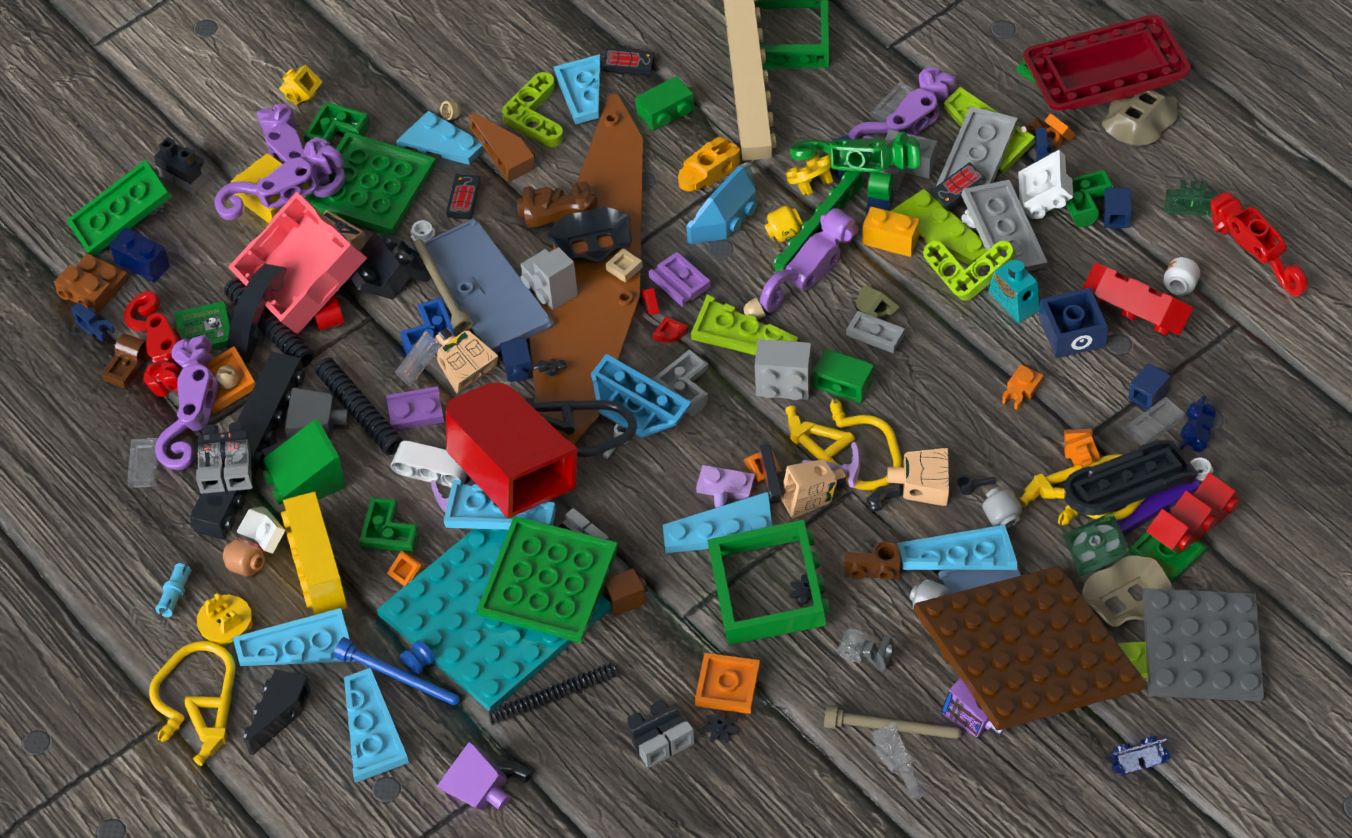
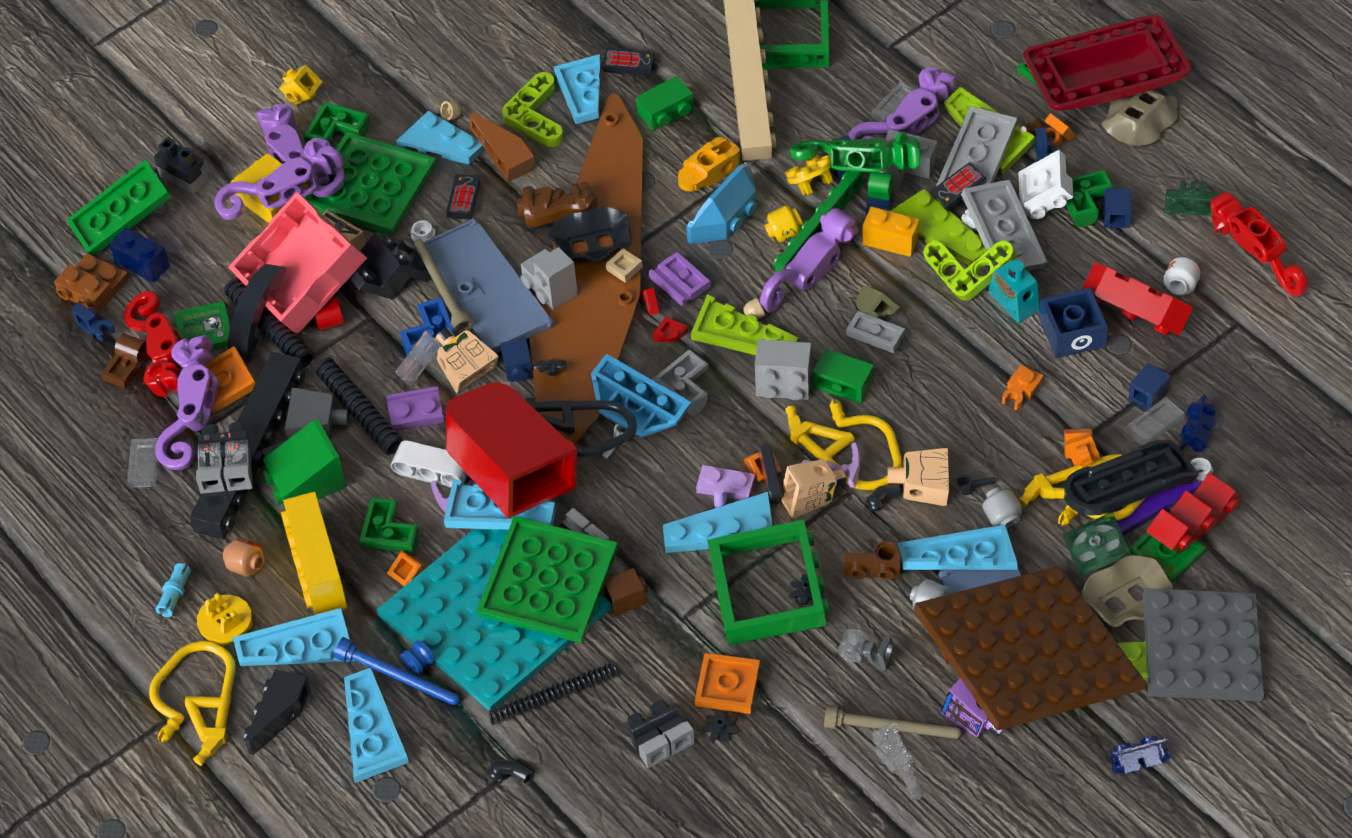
tan hinge [216,365,239,389] -> none
white slope [237,507,285,554] -> none
medium lavender torso [437,742,510,811] -> none

